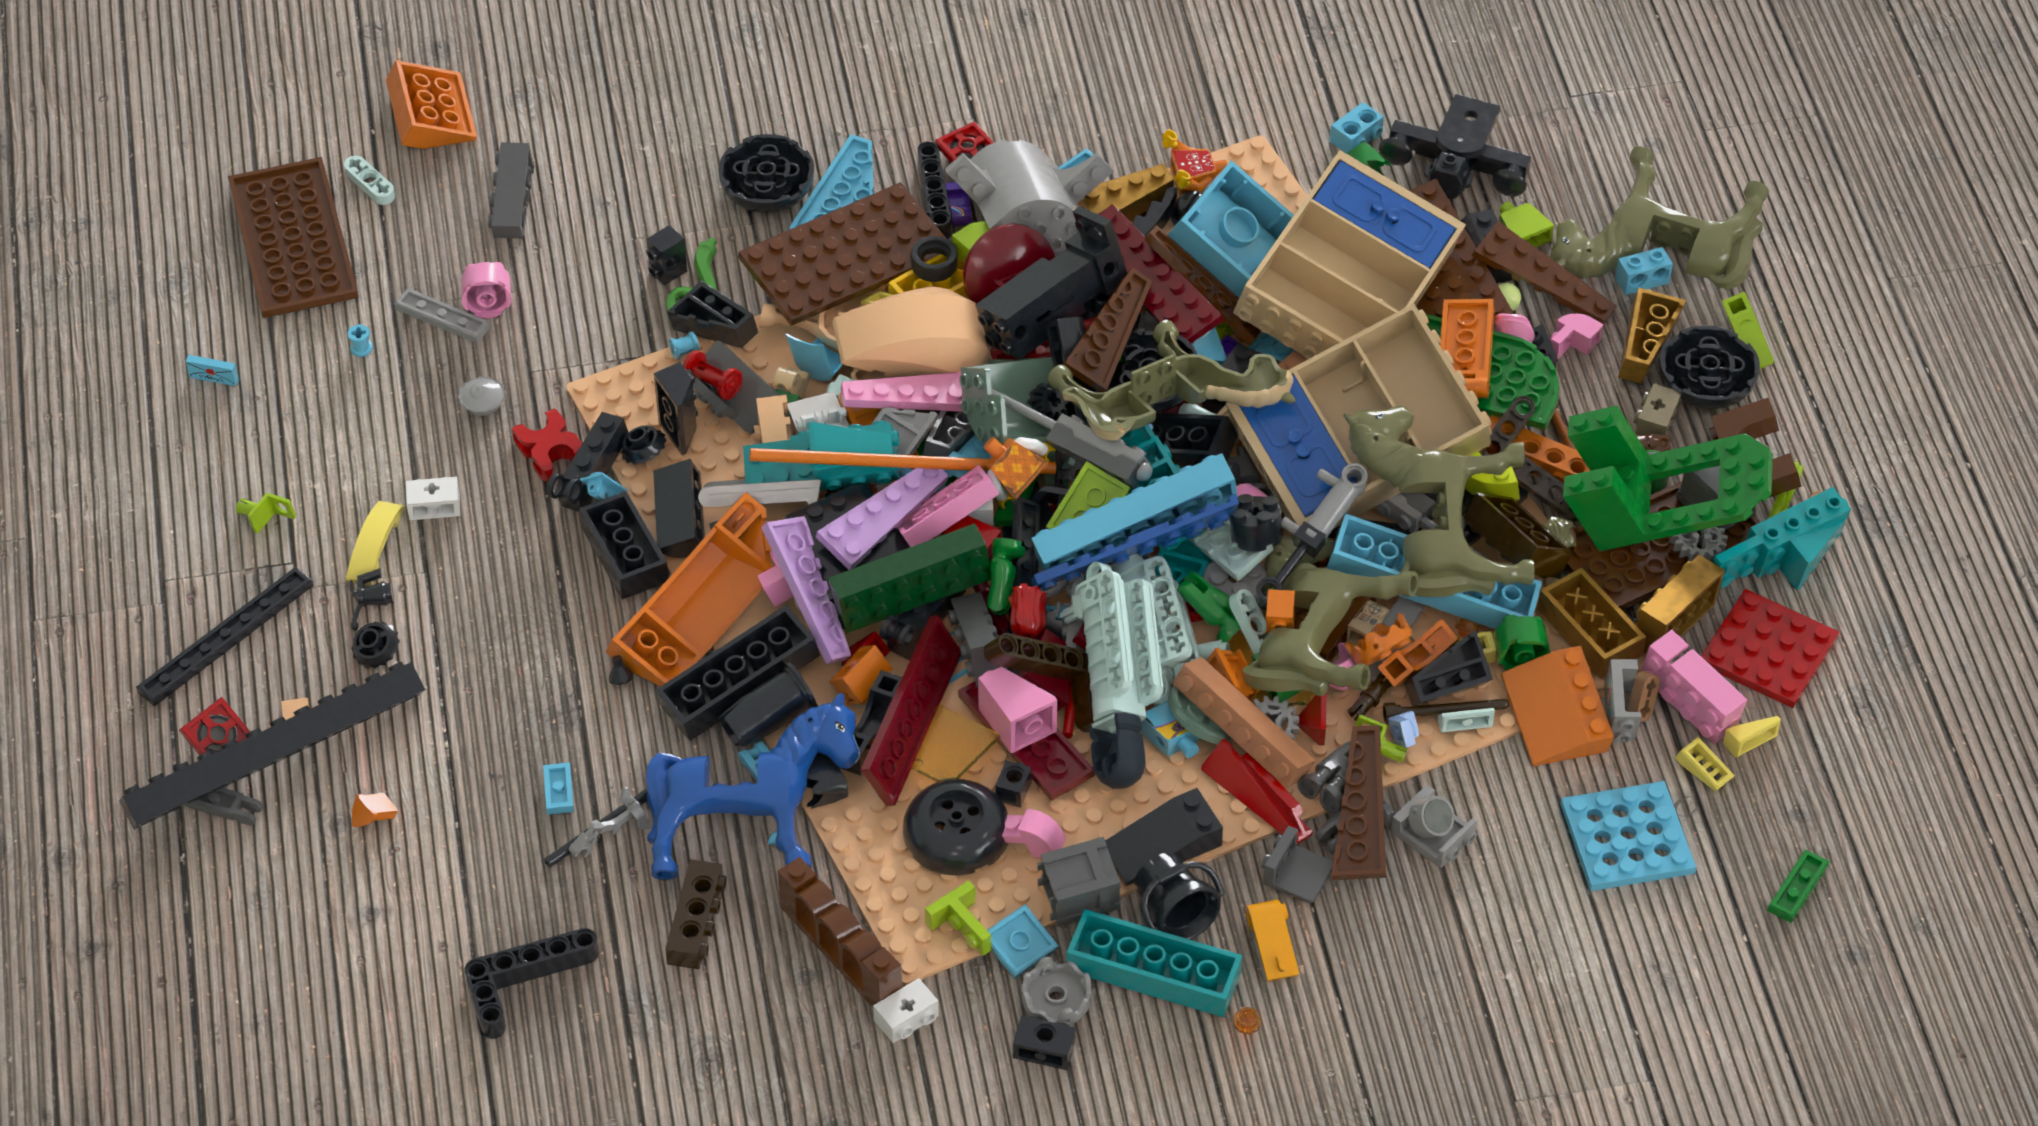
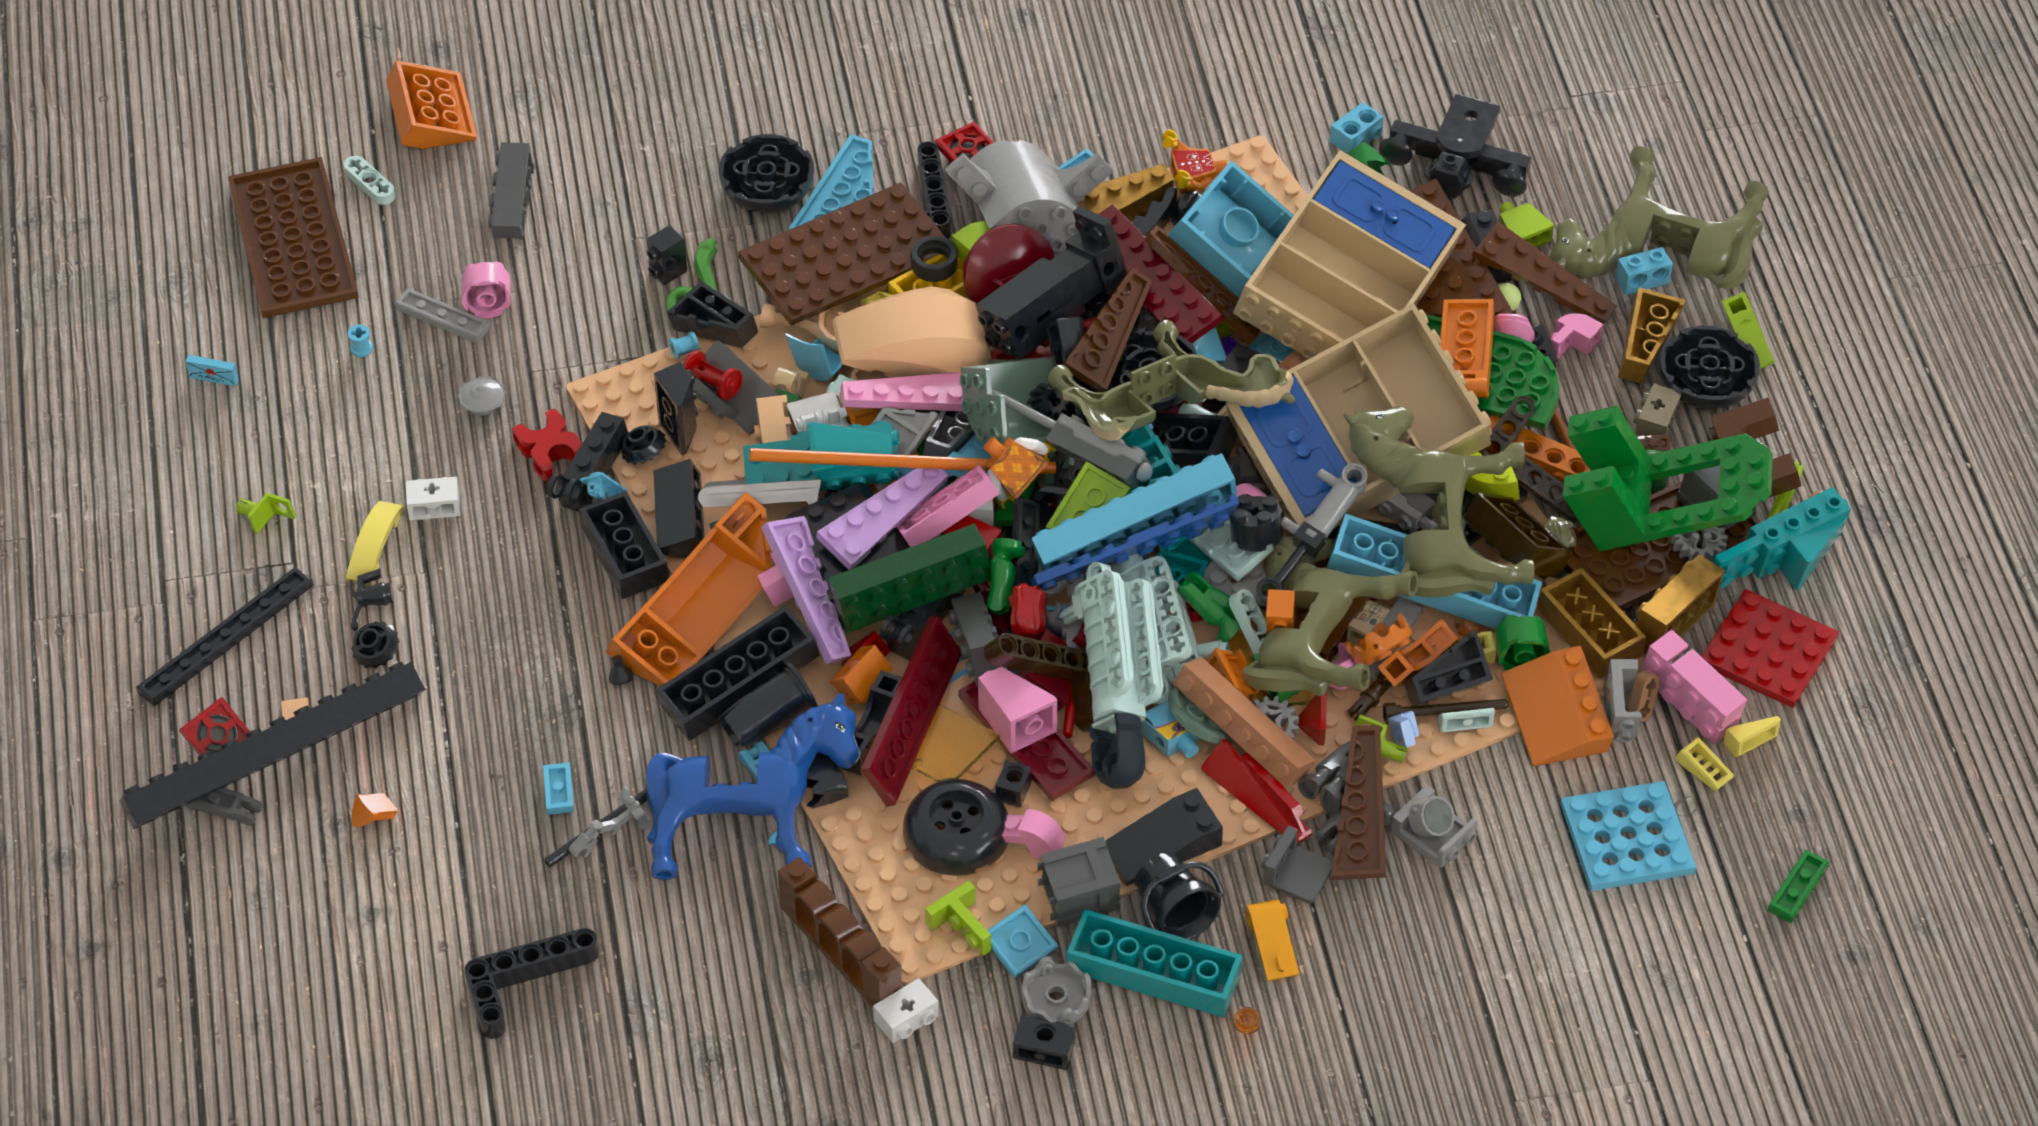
dark brown brick [665,859,727,969] -> none
dark purple leg [945,182,972,227] -> none

